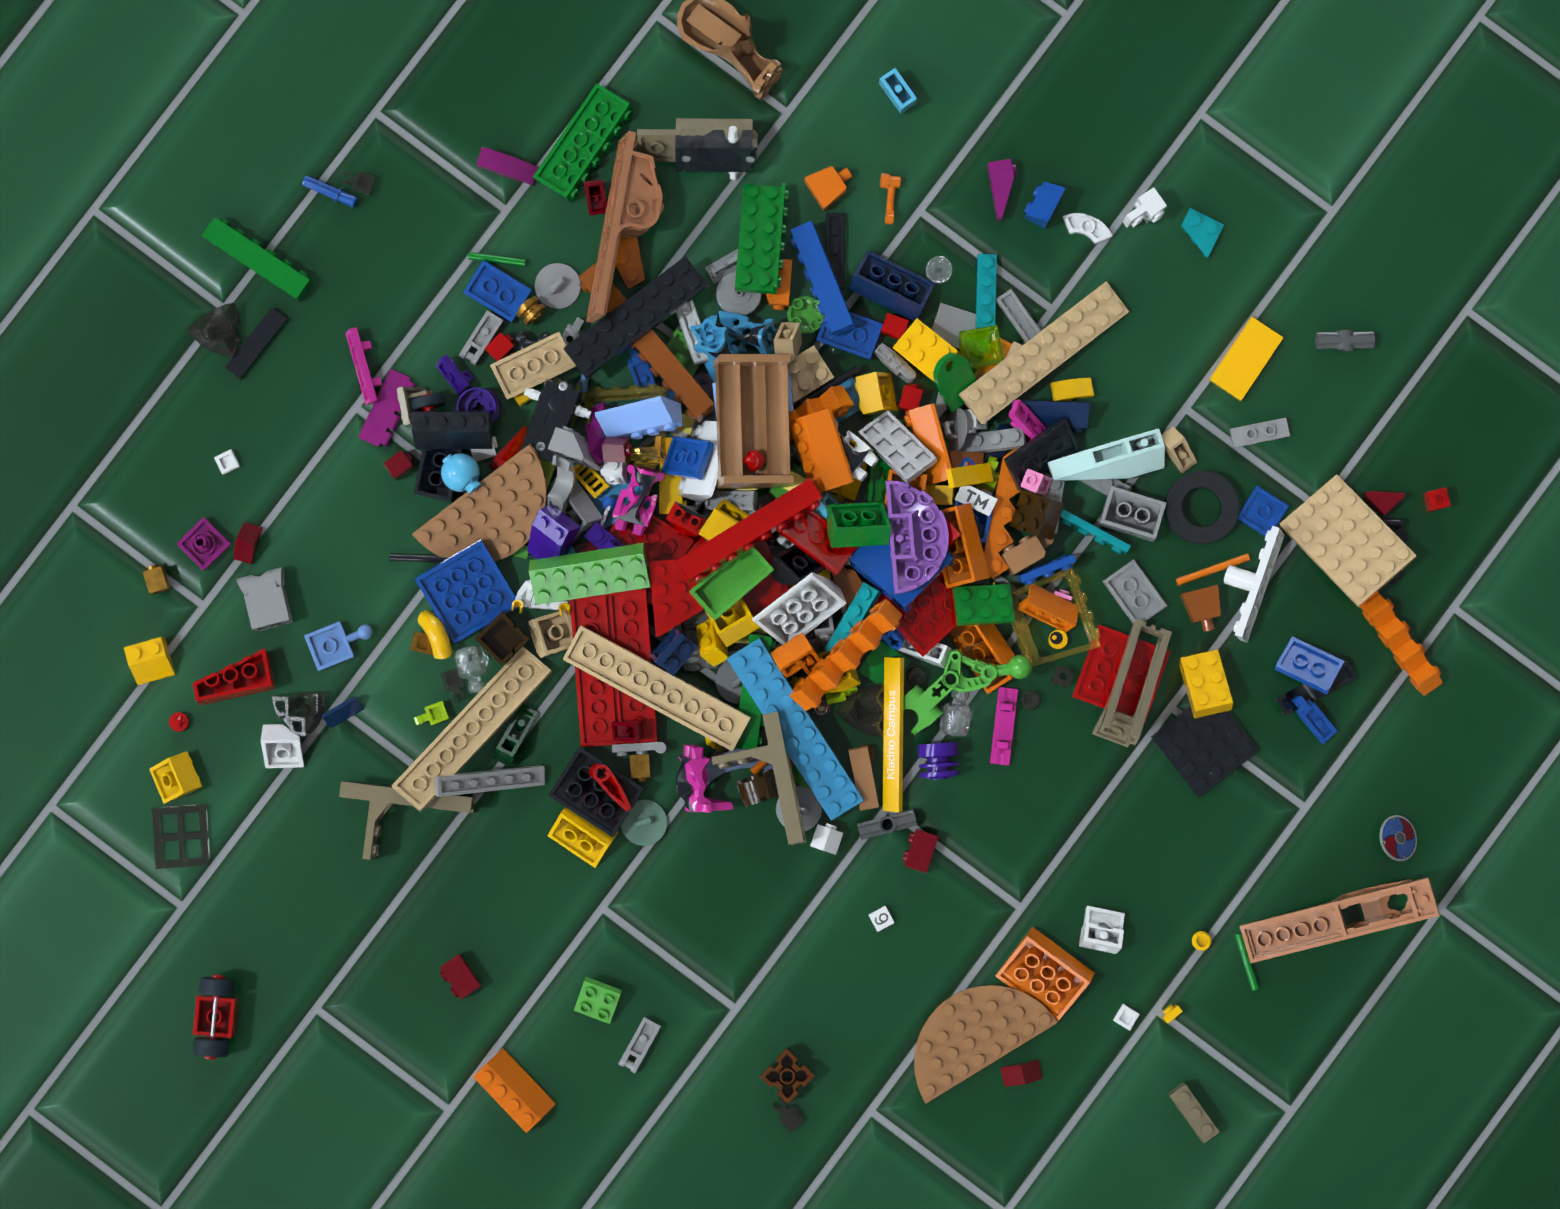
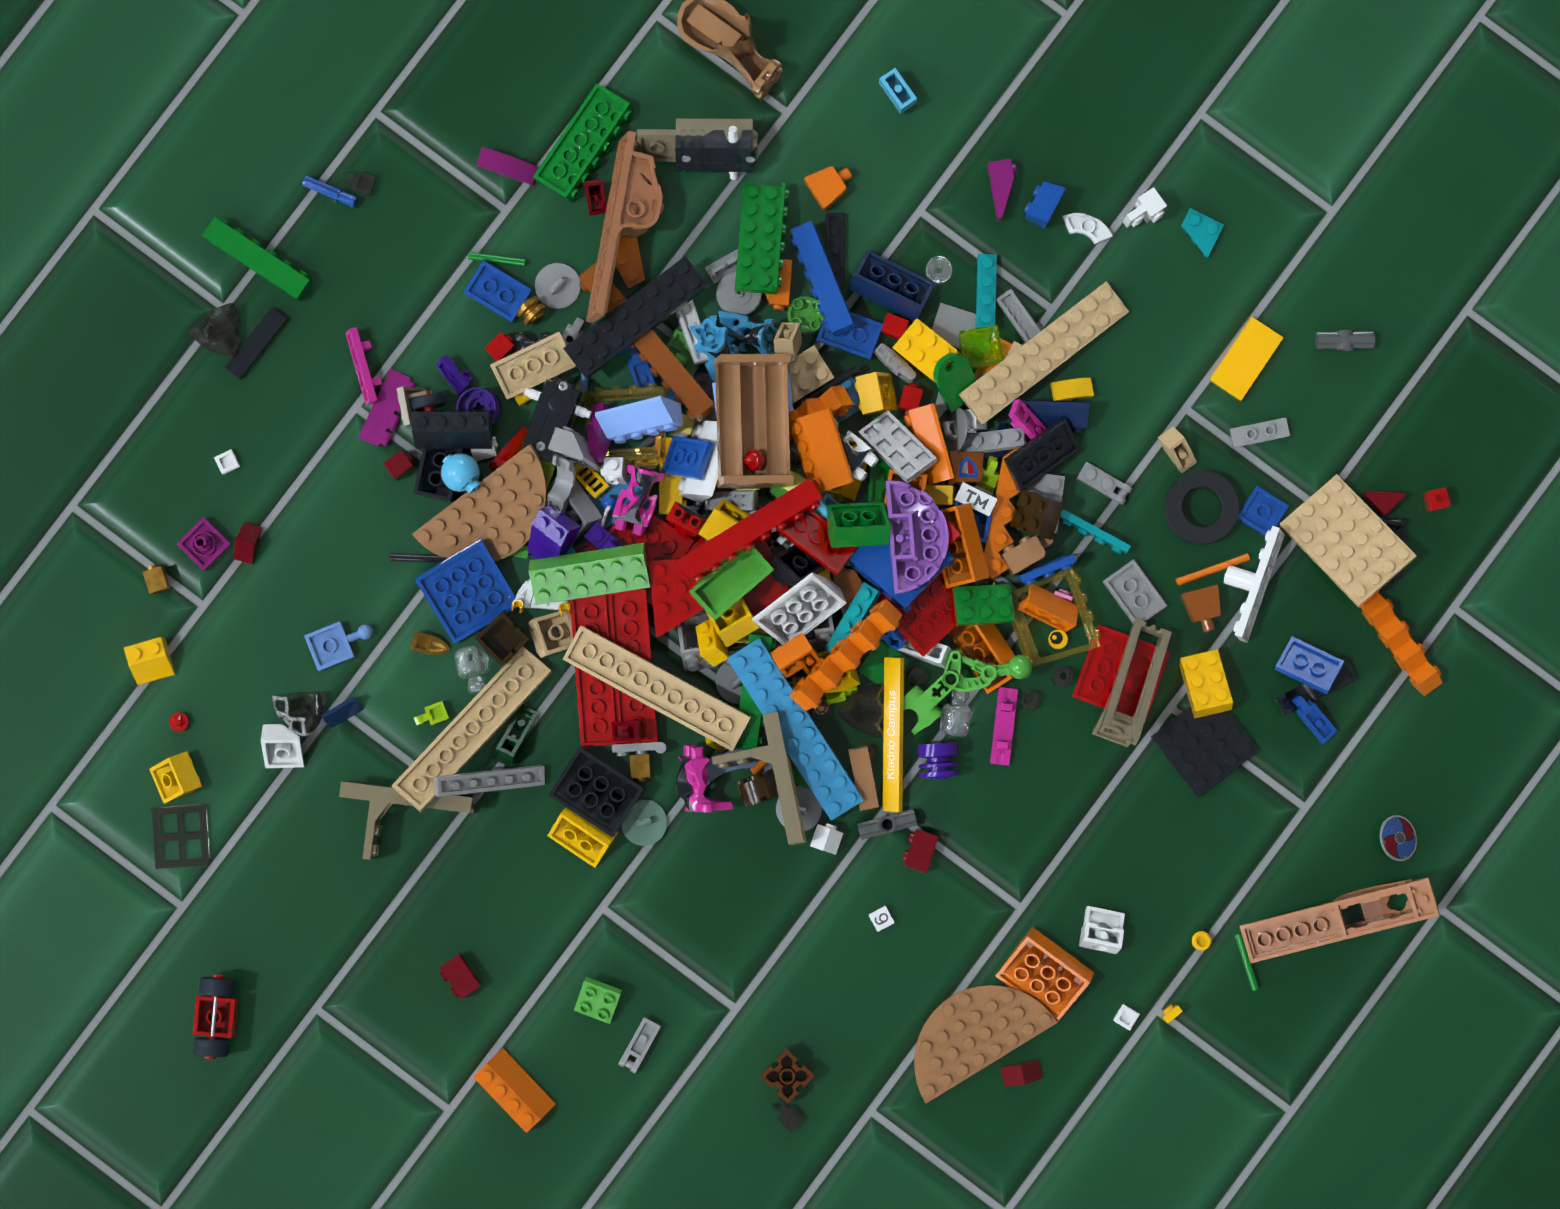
red wedge [193,648,276,705] -> none
light grey piece [236,567,294,632] -> none
yellow cylinder [418,610,453,659] -> none
clear smoke plate [440,667,465,703] -> none
light grey plate [459,310,504,366] -> none
red piece [589,763,631,811] -> none
brick [601,436,633,462] -> none
dark blue bracket [650,627,698,676] -> none
orange brick [880,173,901,224] -> none
yellow tile [946,463,994,489] -> none
bright pink bracket [1021,469,1053,496] -> none
light aqua wedge [1048,428,1165,481] -> none
light grey slope [1098,486,1166,542] -> none
dark tan brick [1167,1082,1219,1143] -> none

